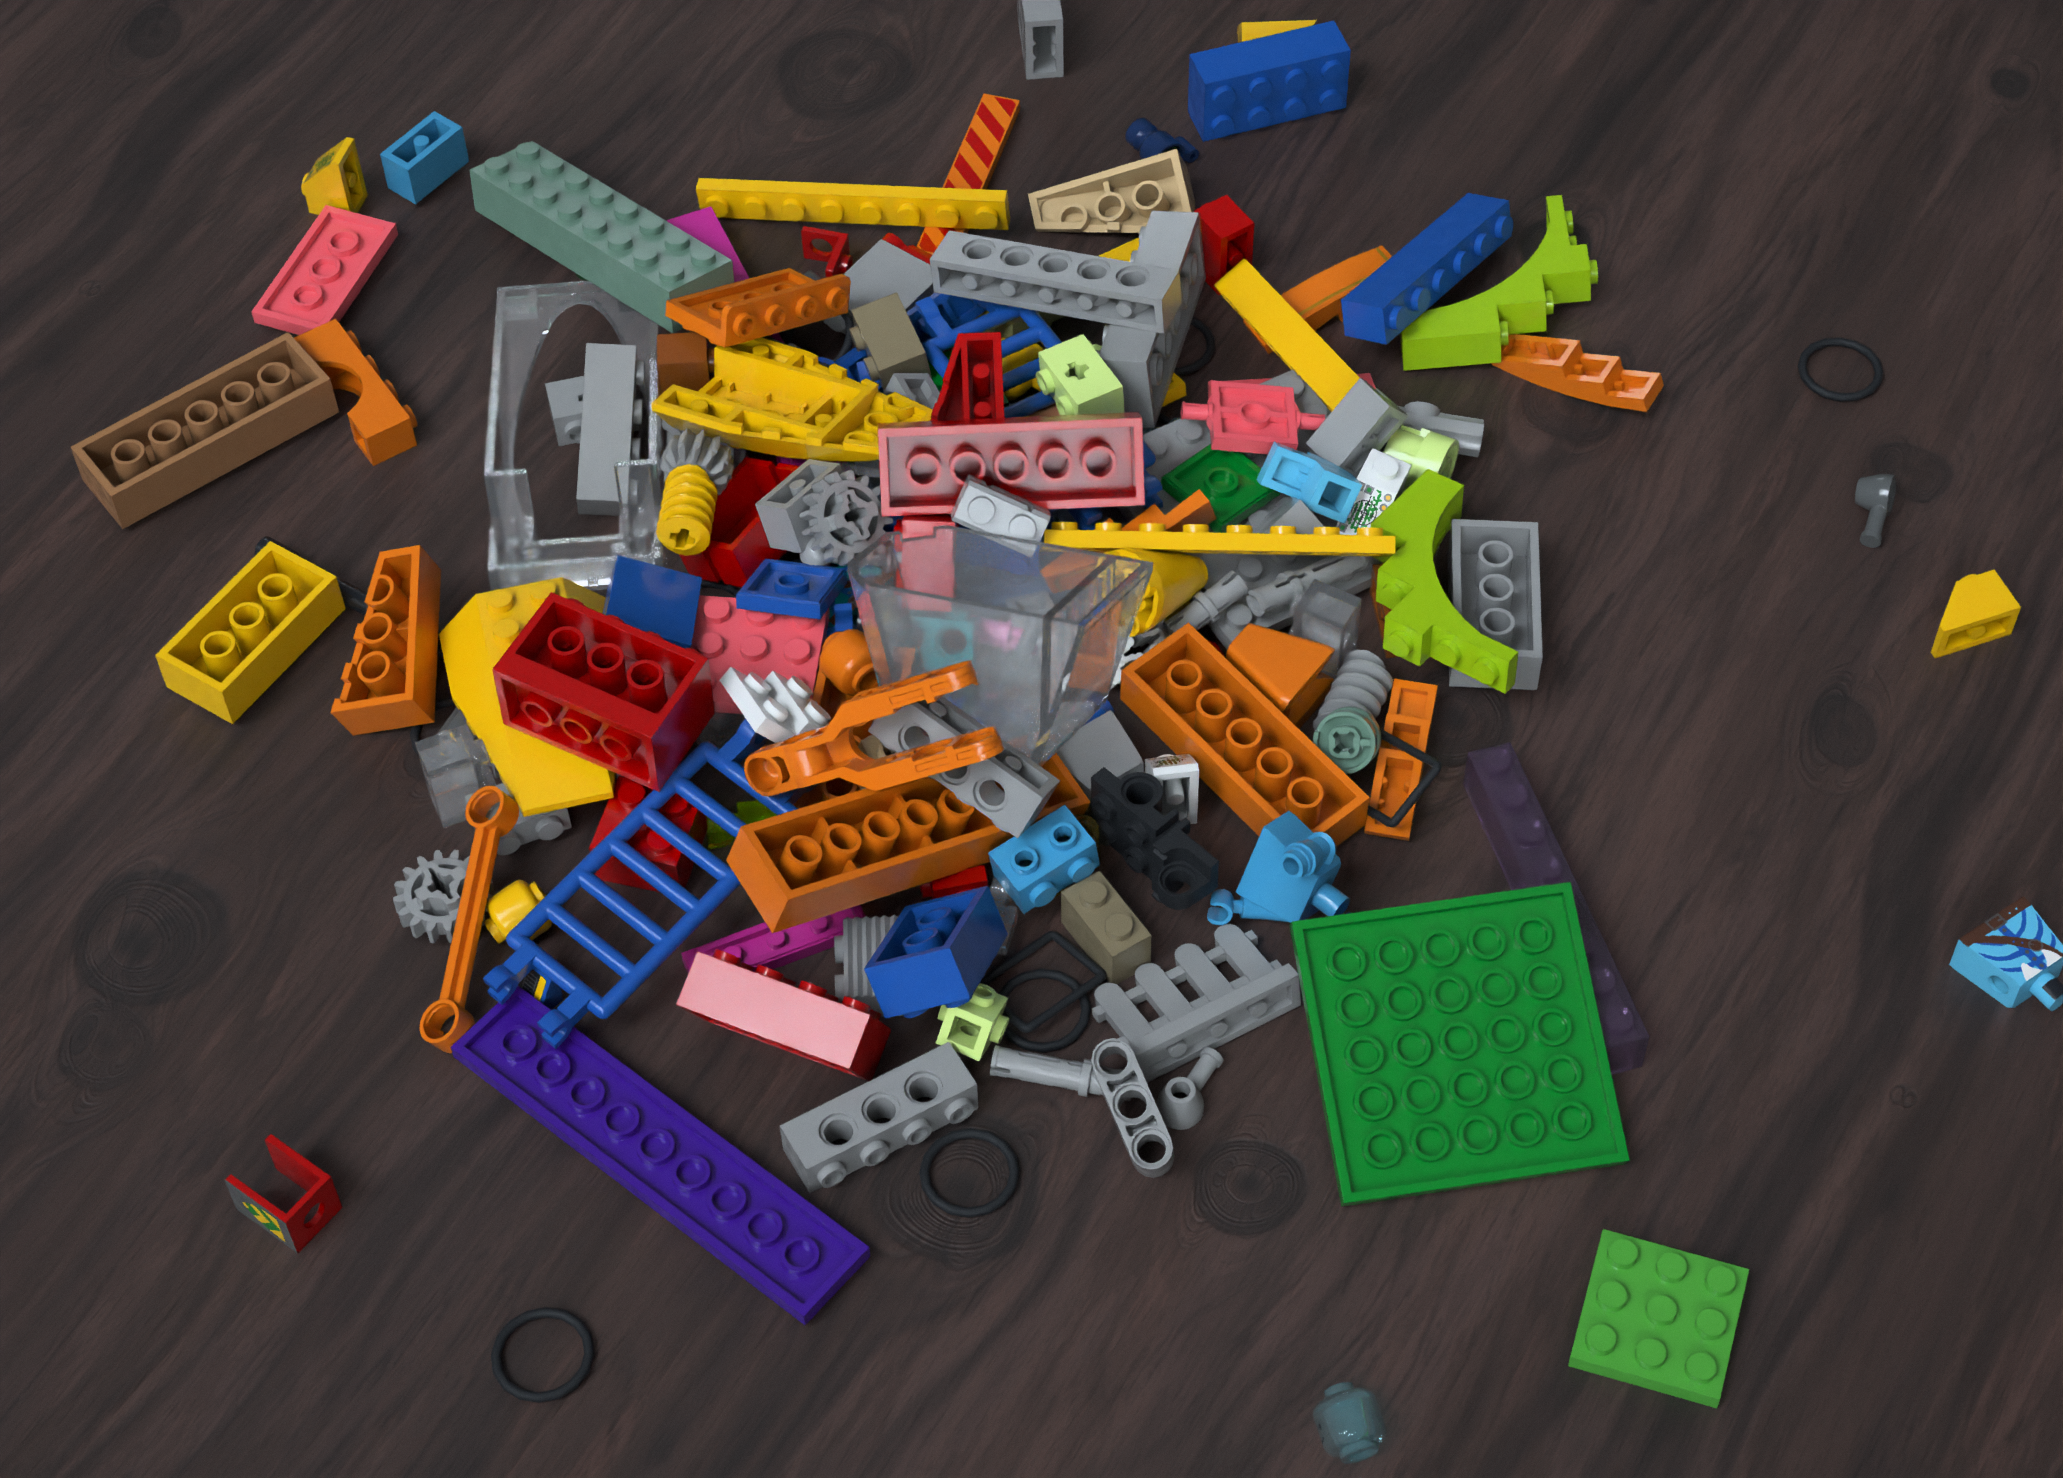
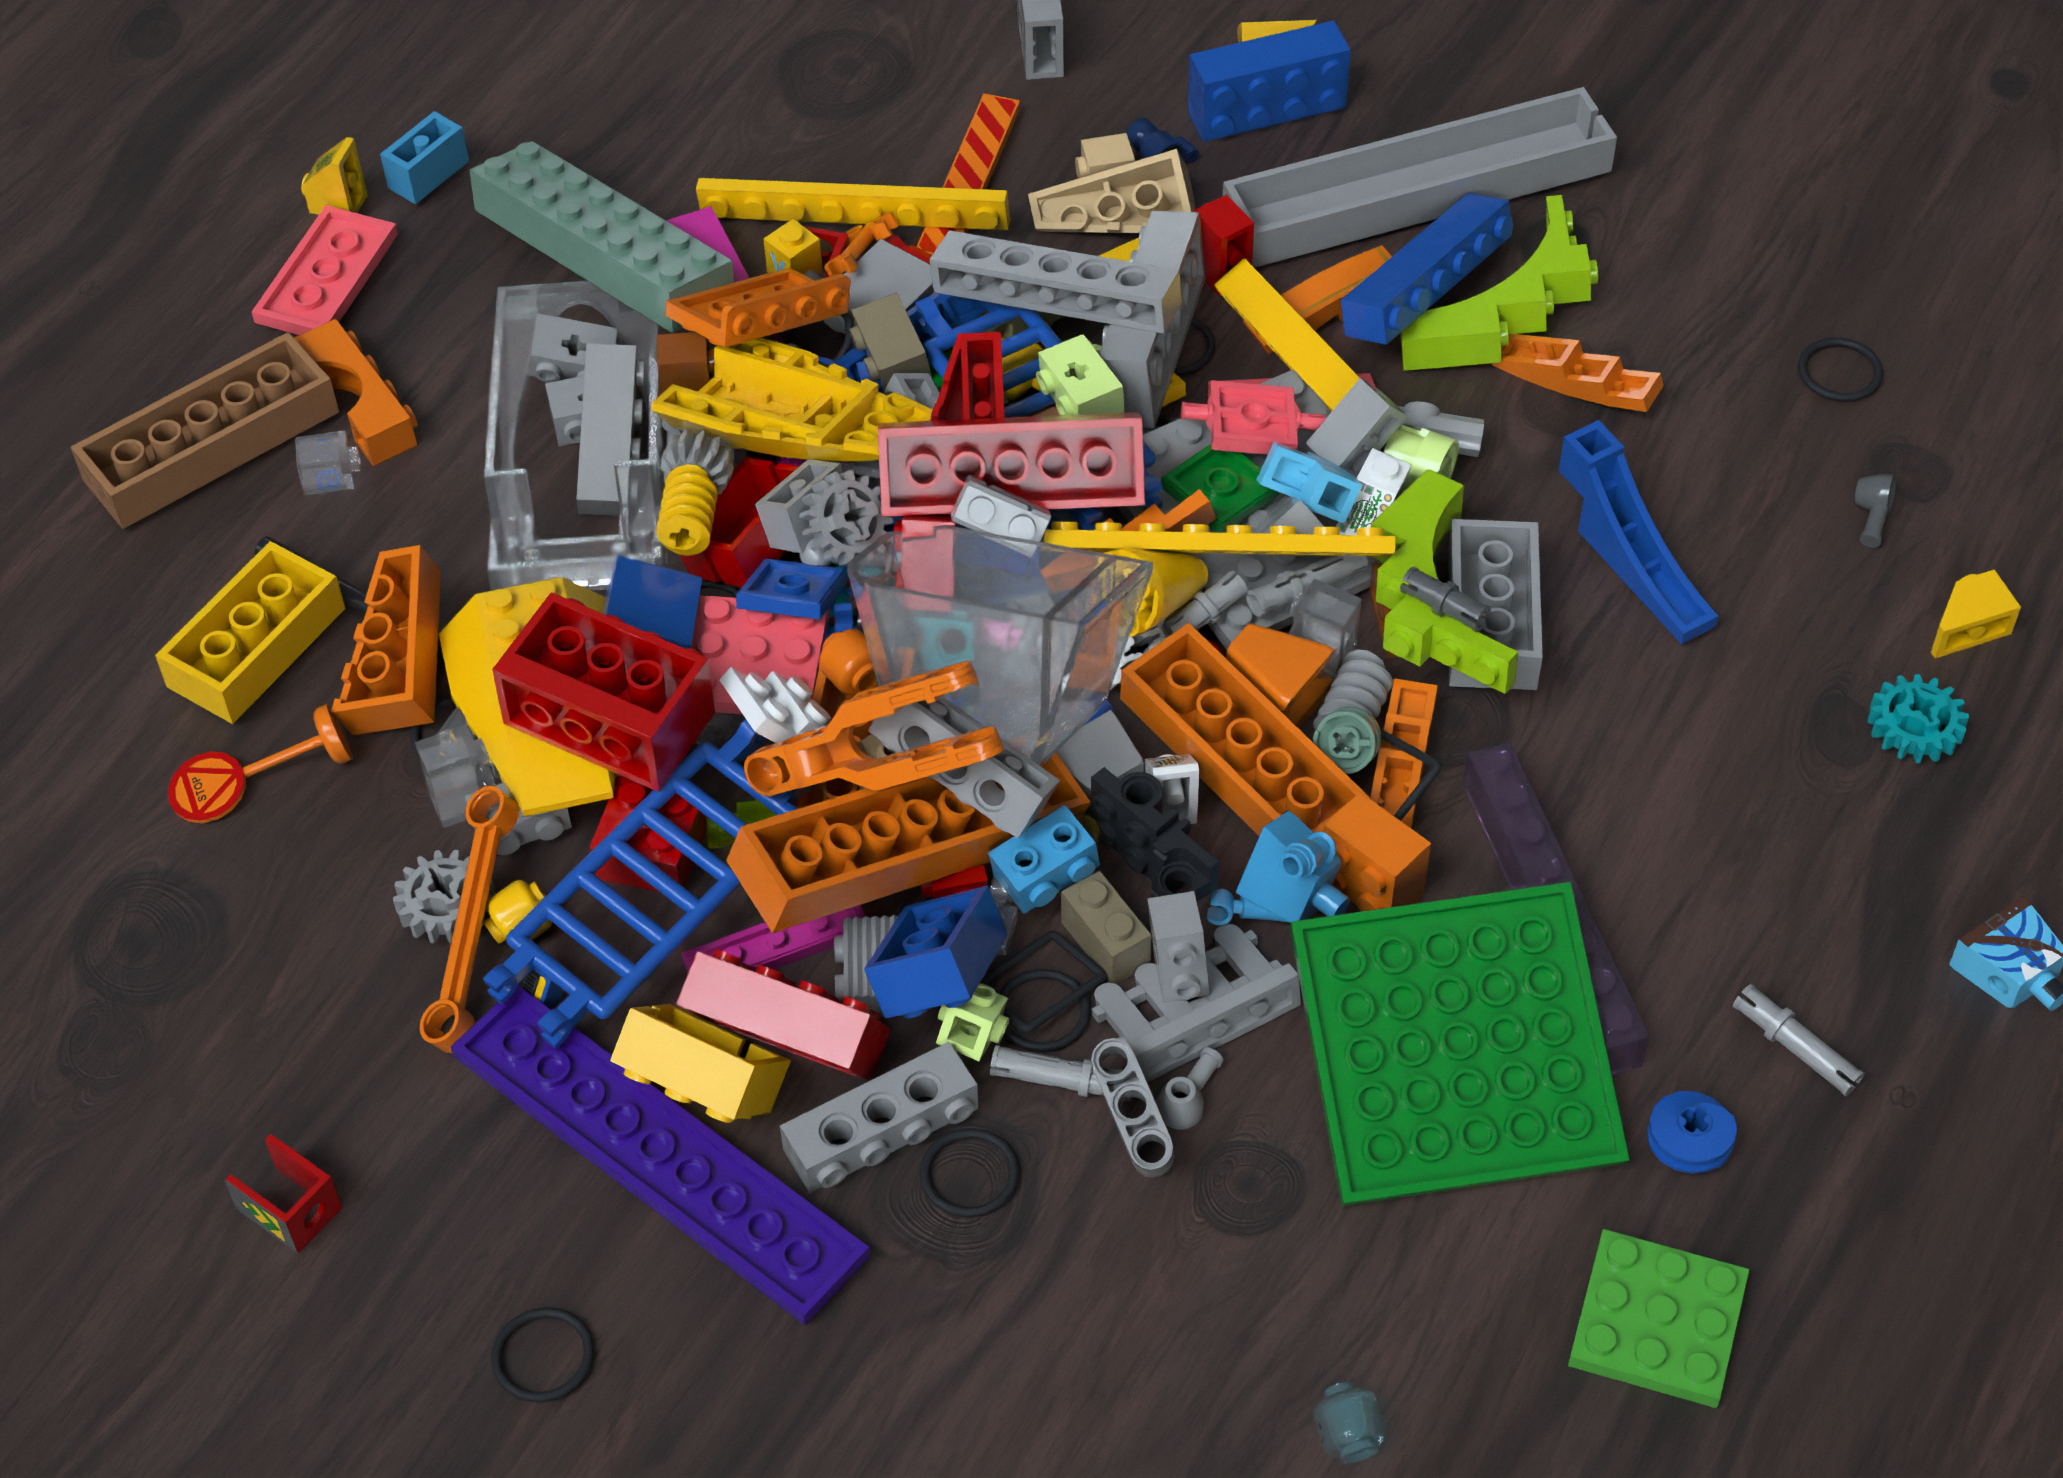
none -> orange piece [168,704,353,823]
none -> clear brick [295,431,360,495]
none -> light grey brick [525,313,618,382]
none -> yellow piece [610,1004,791,1123]
none -> yellow brick [763,219,823,275]
none -> orange bar [824,211,899,277]
none -> tan brick [1075,133,1135,179]
none -> light grey brick [1148,891,1210,1003]
none -> light grey piece [1223,87,1617,268]
none -> orange brick [1323,792,1431,912]
none -> dark grey pin [1400,567,1491,632]
none -> blue arch [1558,420,1719,645]
none -> blue piece [1646,1091,1737,1174]
none -> light grey pin [1733,984,1865,1097]
none -> teal gear [1867,674,1969,763]

